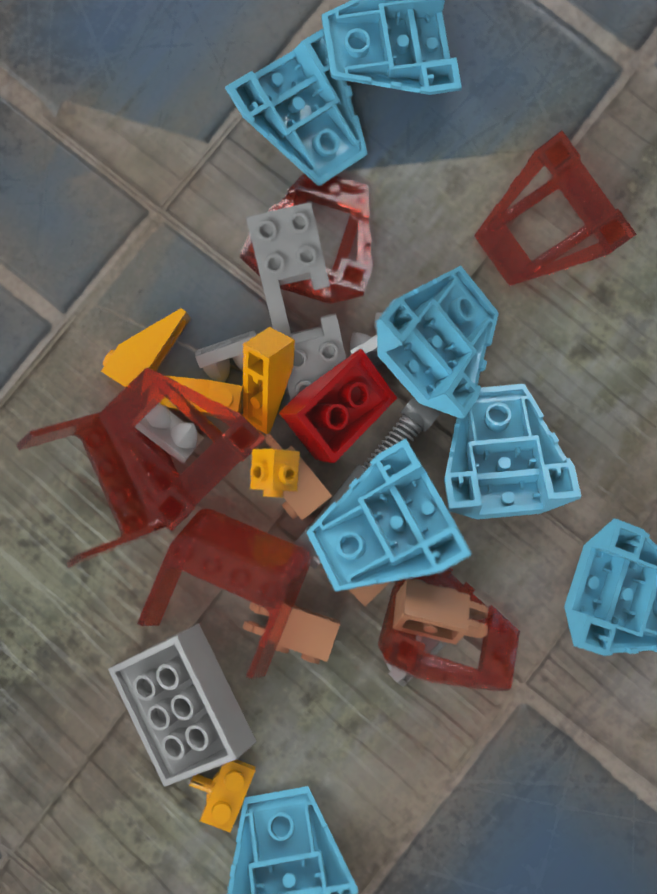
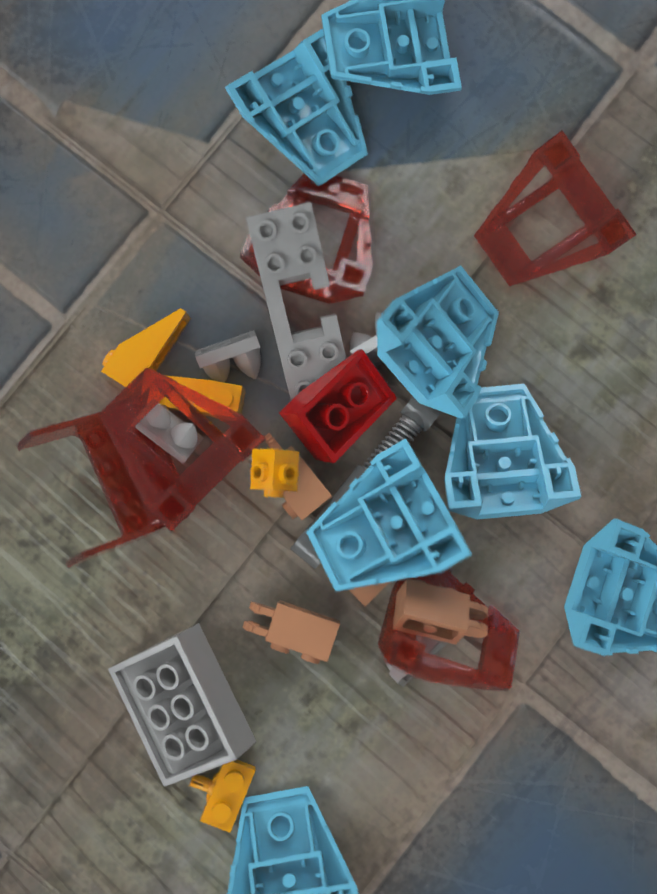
clear red windscreen [137,508,310,679] -> none
light orange slope [243,327,295,434] -> none

